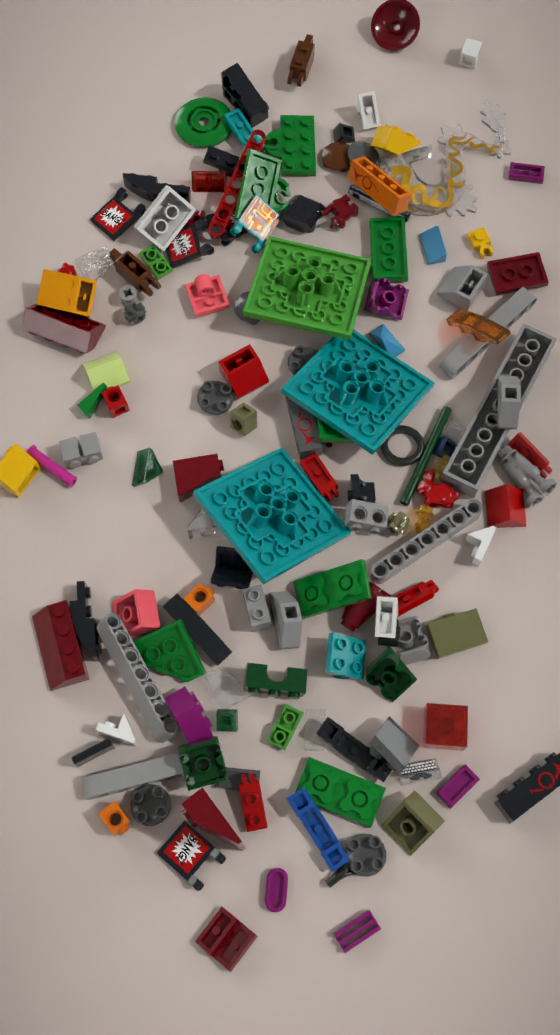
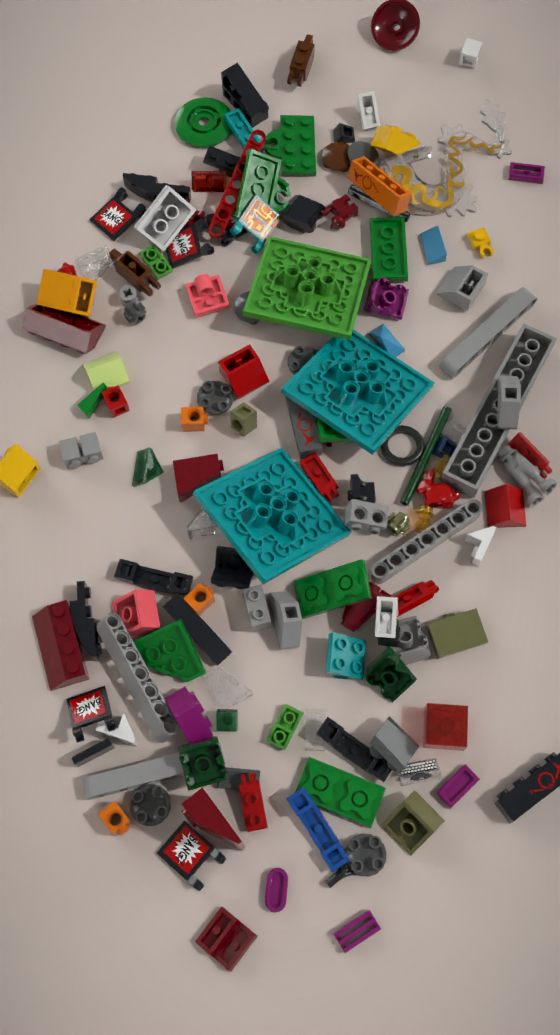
dark pink pin [26,445,77,487] -> none
dark green arch [243,663,307,699] -> none
clear orange slope [446,309,511,344] -> none
dark red plate [487,252,549,295] -> none
none -> flag [66,686,116,743]
none -> black slope [114,559,194,595]
none -> orange brick [181,407,208,432]

